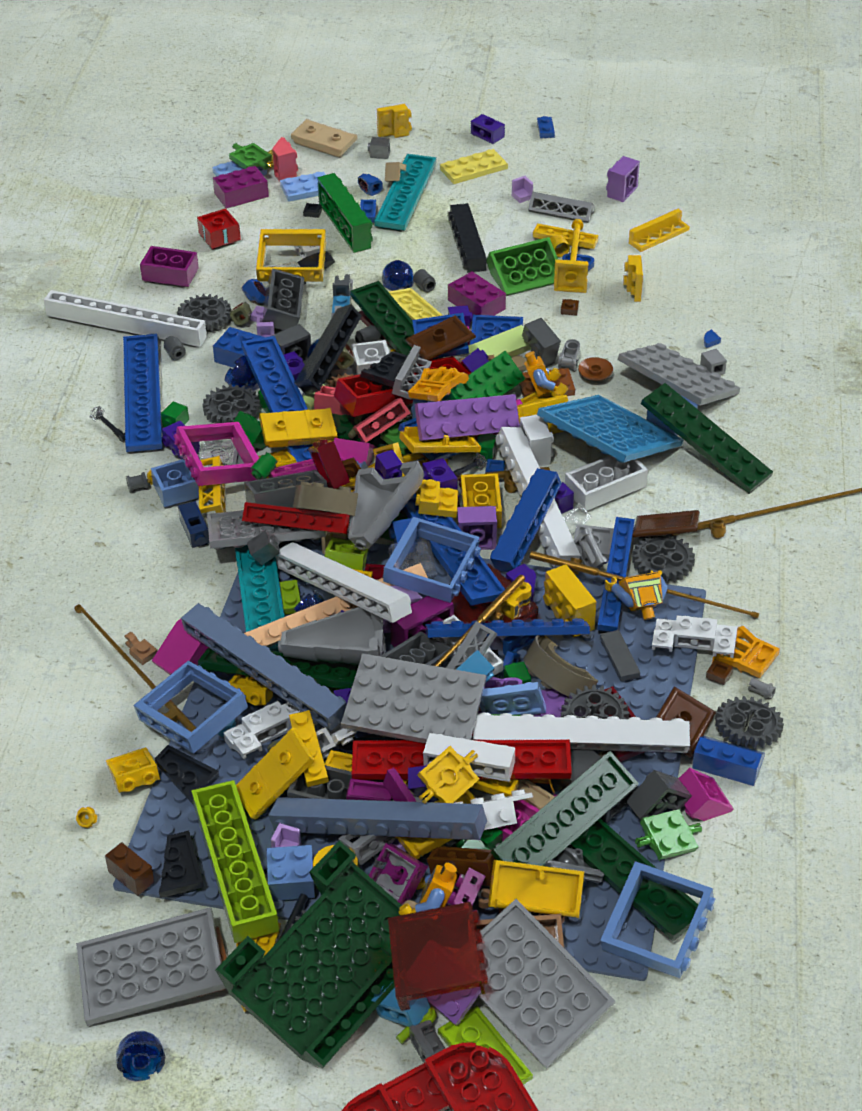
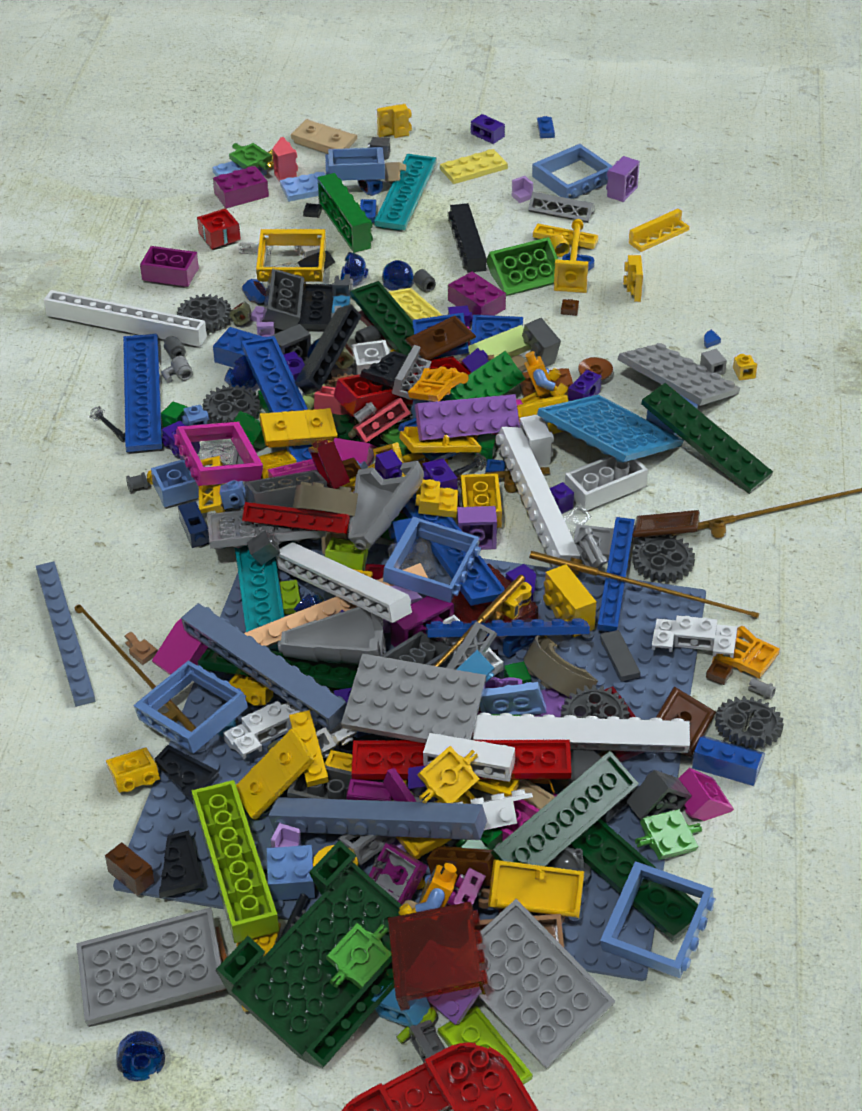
yellow plate [76,807,97,828] -> none
green brick [250,452,278,480] -> none
blue brick [490,468,562,572] -> none
blue tile [503,651,521,671] -> none
dark grey axle [545,860,604,883] -> none
light grey piece [558,339,580,371] -> none
torso [604,570,668,620] -> none
none -> sand blue plate [36,561,96,707]
none -> light grey piece [161,356,193,383]
none -> medium blue brick [182,404,209,426]
none -> medium blue brick [220,480,246,509]
none -> clear slope [238,242,273,255]
none -> black plate [298,284,333,330]
none -> medium blue window [325,147,385,181]
none -> bright green plate [326,923,392,989]
none -> clear blue cylinder [340,252,368,285]
none -> light grey pin [353,402,377,424]
none -> medium blue window [532,144,613,199]
none -> dark purple brick [568,370,602,401]
none -> yellow brick [733,354,757,380]

